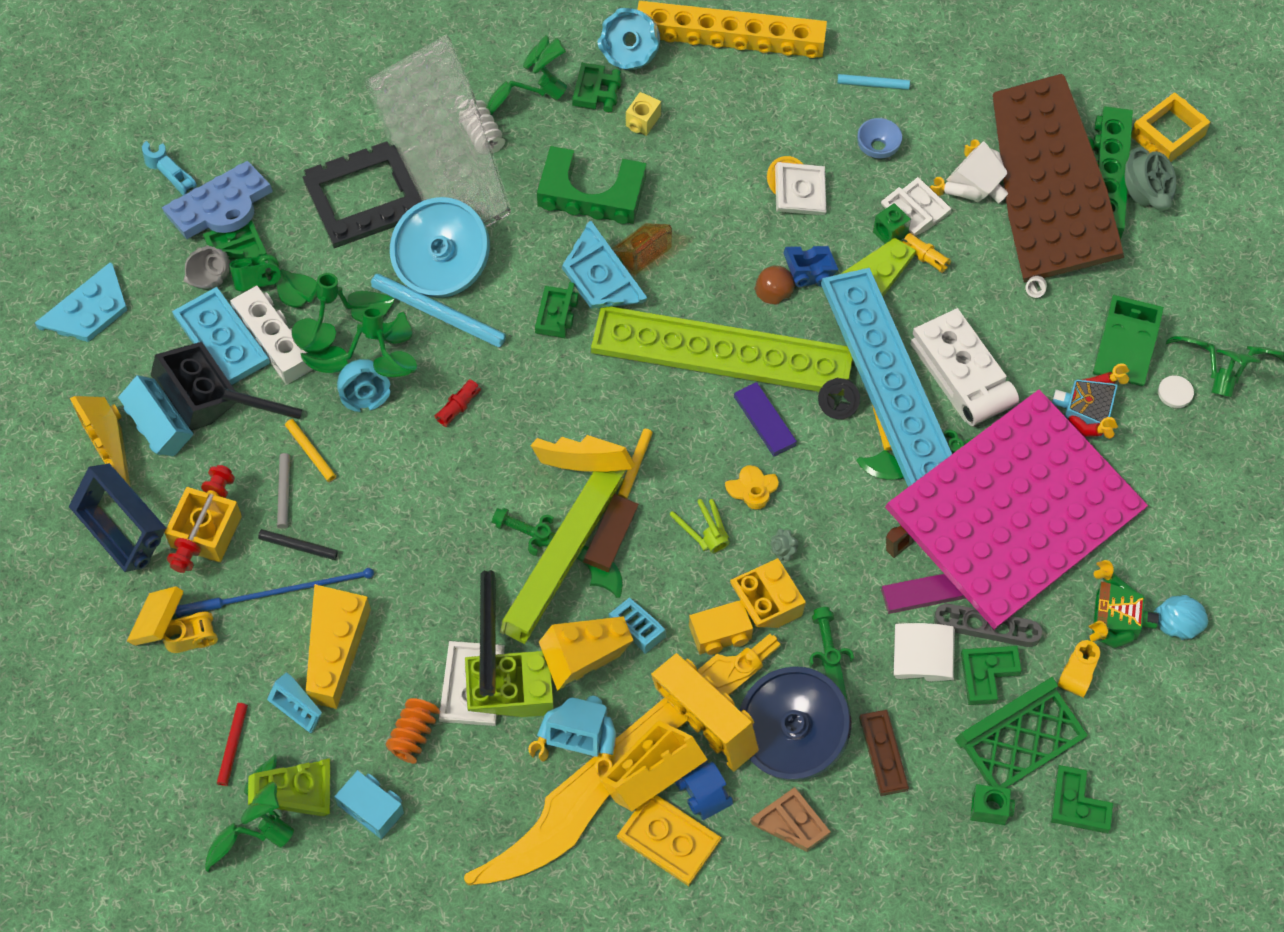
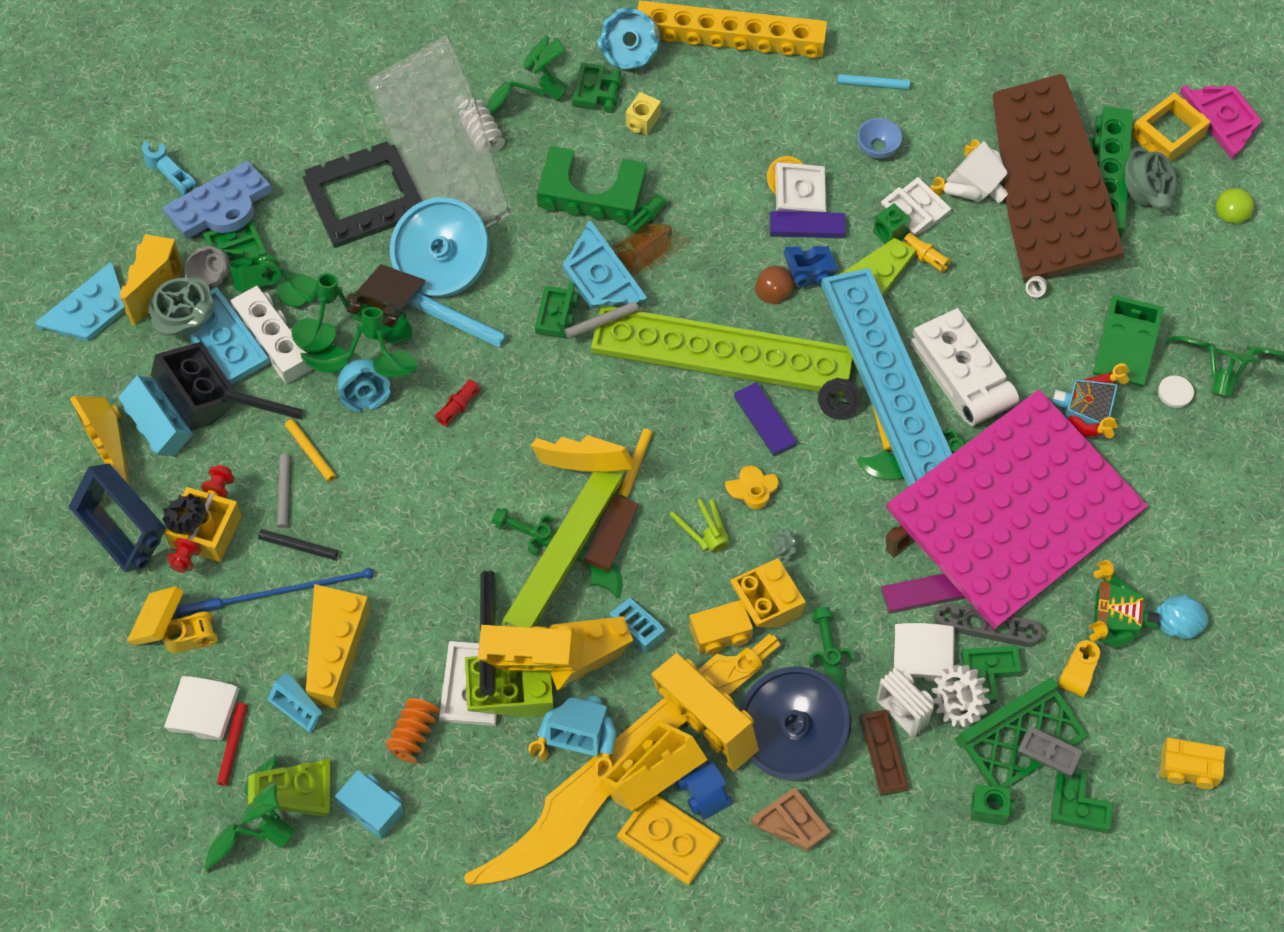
none -> yellow slope [120,234,184,325]
none -> sand green piece [148,278,214,335]
none -> black gear [162,493,206,534]
none -> white slope [164,676,240,740]
none -> dark brown flag [346,264,425,328]
none -> yellow wedge [478,625,584,671]
none -> light grey bar [564,301,639,339]
none -> green axle [627,195,667,233]
none -> dark purple tile [770,211,845,238]
none -> white brick [876,668,934,737]
none -> white gear [932,665,990,727]
none -> flat silver hinge [1017,726,1083,780]
none -> yellow brick [1159,737,1225,789]
none -> dark pink wing [1180,86,1262,159]
none -> lime hair [1215,188,1254,225]

